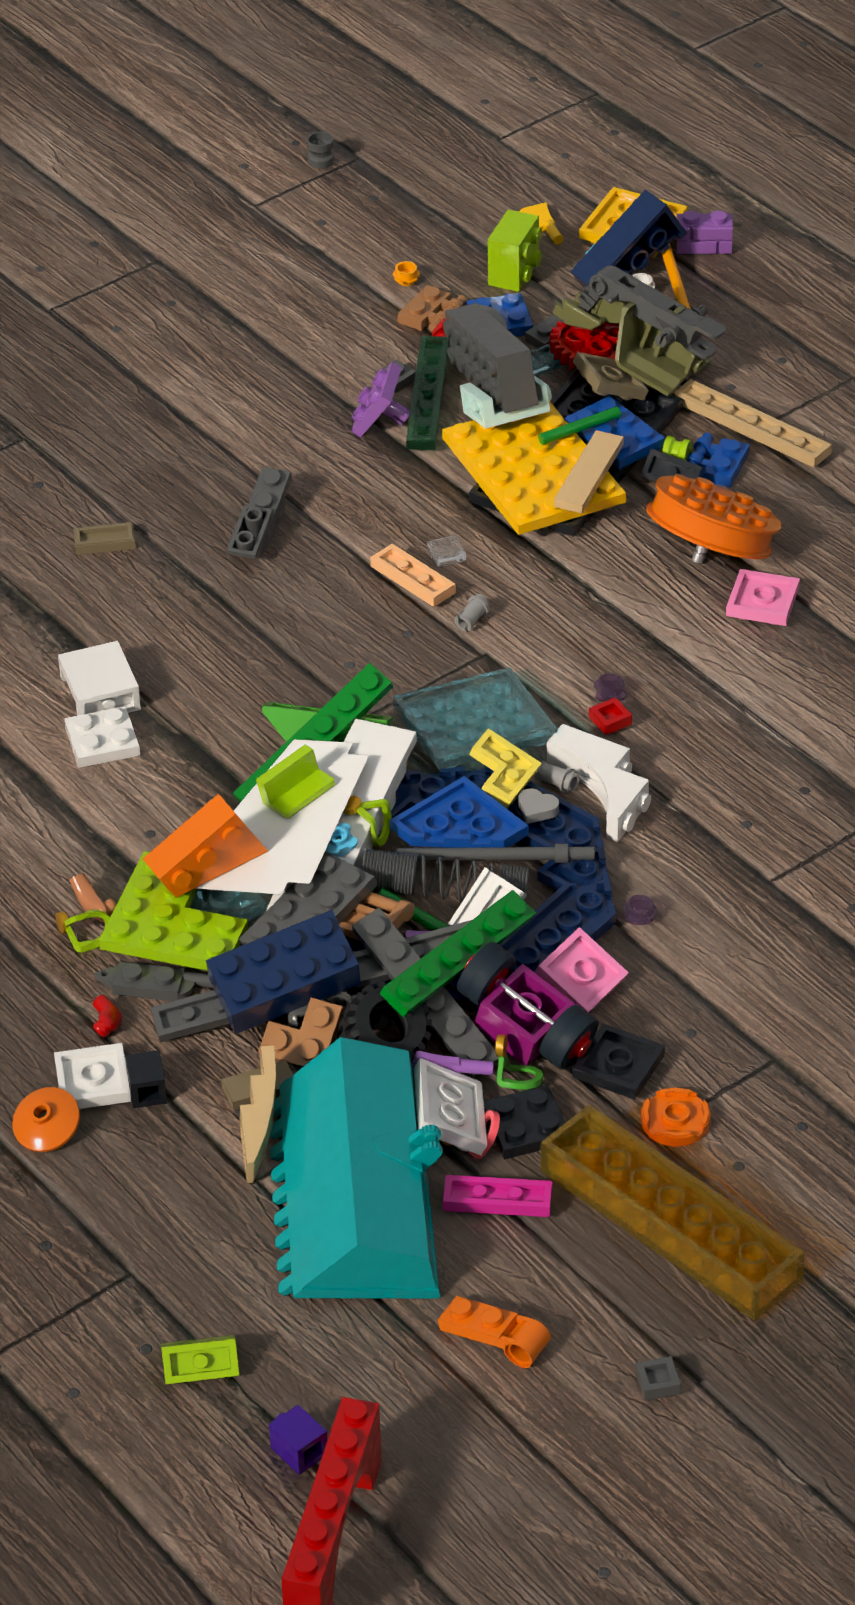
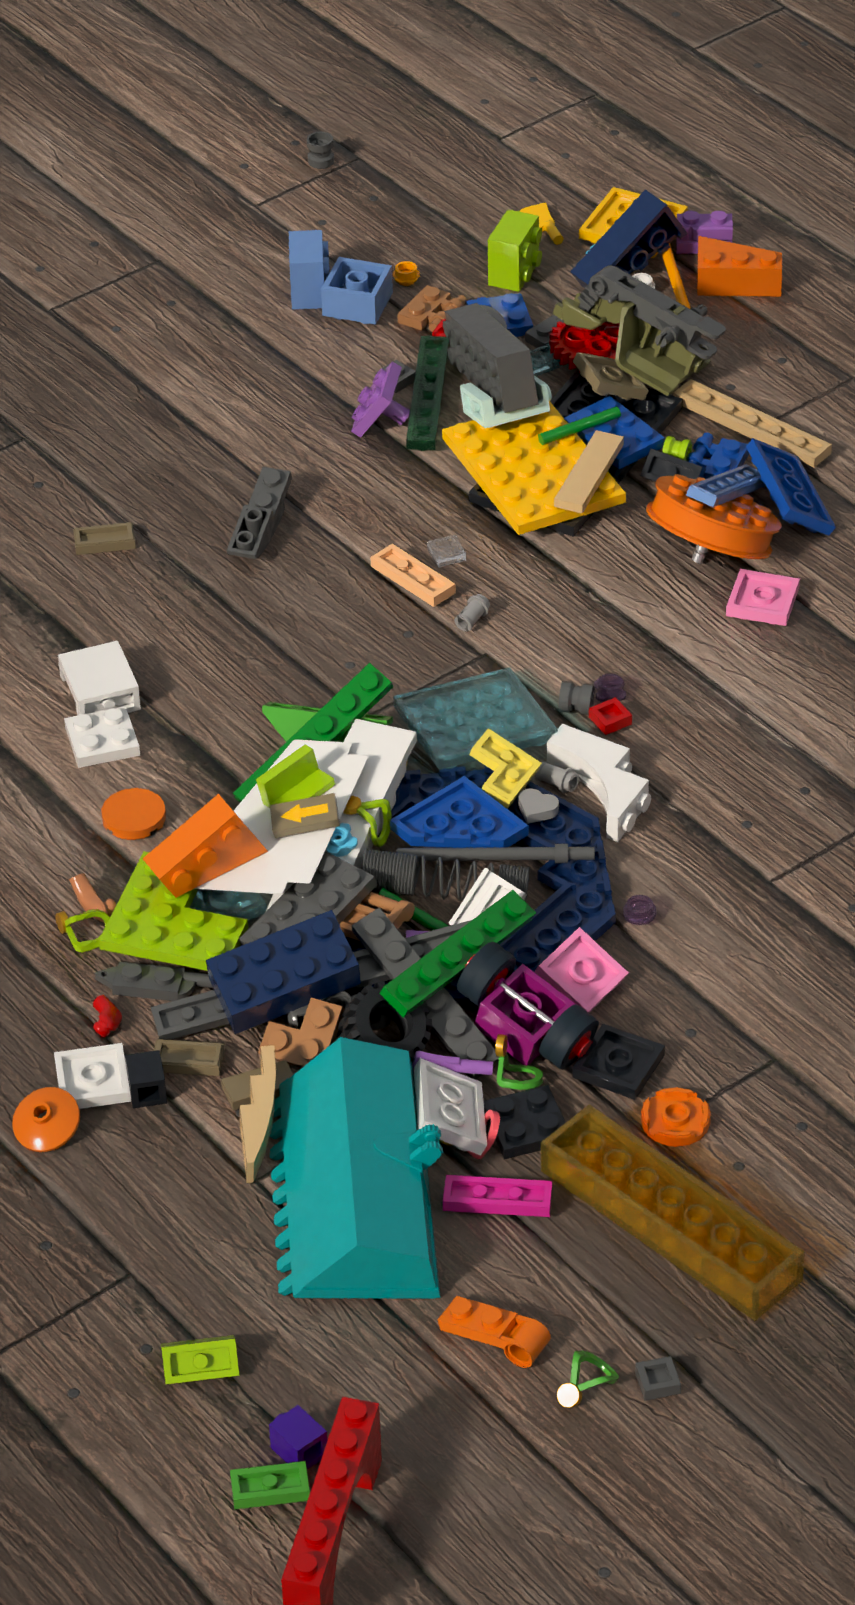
none -> orange tile [101,788,166,840]
none -> dark tan tile [154,1039,225,1076]
none -> bright green plate [230,1461,310,1510]
none -> dark tan tile [270,793,340,838]
none -> medium blue brick [289,230,330,310]
none -> medium blue brick [321,257,393,325]
none -> bright green piece [557,1351,619,1408]
none -> dark grey wheel [558,681,595,715]
none -> medium blue tile [686,464,766,507]
none -> orange wedge [697,236,782,297]
none -> blue plate [746,438,836,536]

